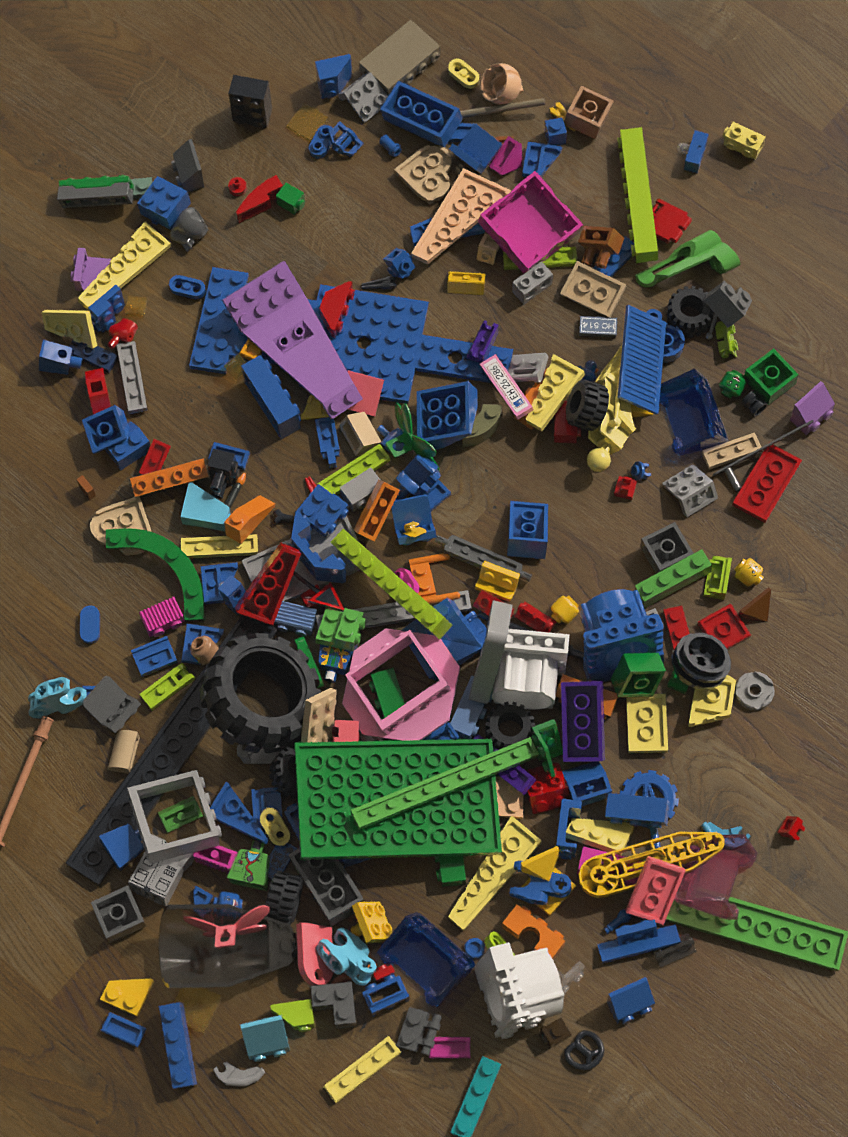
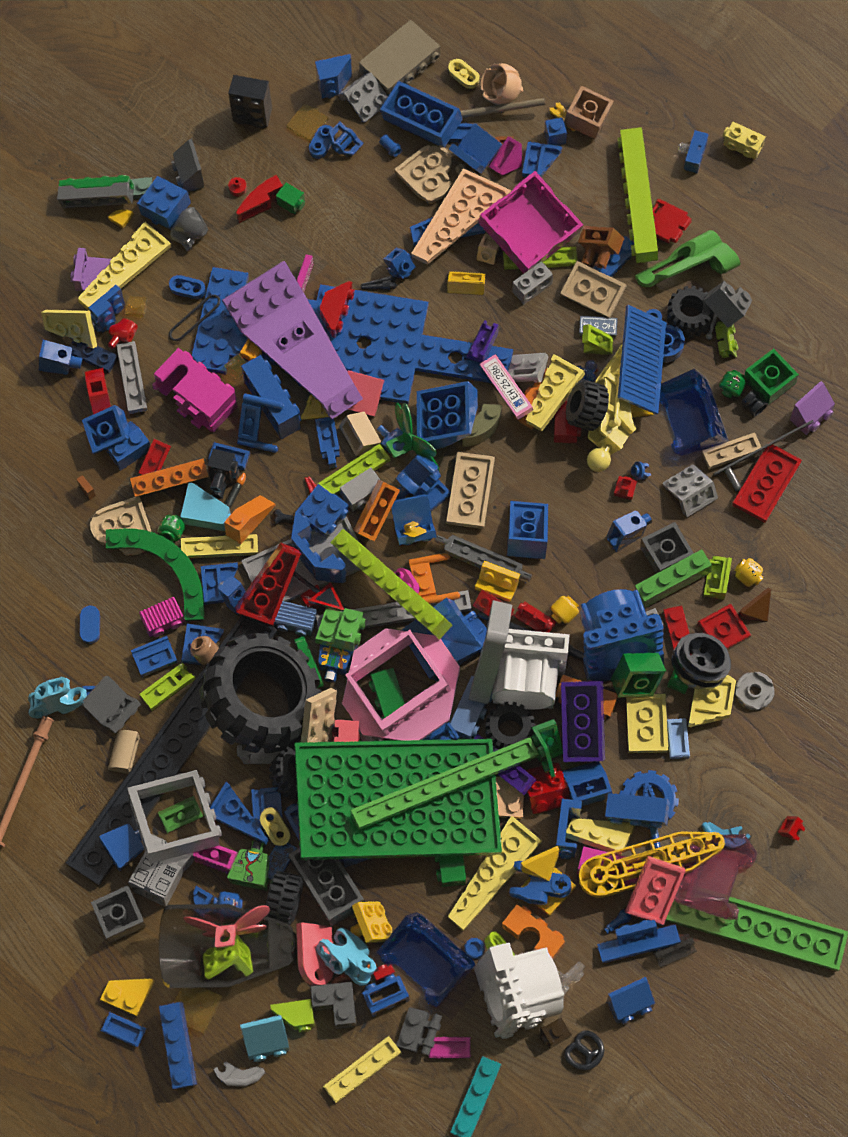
none -> yellow tile [108,209,134,229]
none -> dark pink piece [152,348,237,433]
none -> green head [157,515,185,542]
none -> black piece [169,294,220,341]
none -> lime bracket [203,935,253,980]
none -> blue plate [237,394,284,453]
none -> dark pink tile [297,254,313,292]
none -> tan plate [446,452,495,529]
none -> lime slope [582,324,613,355]
none -> blue torso [606,511,652,552]
none -> light blue tile [667,718,690,759]

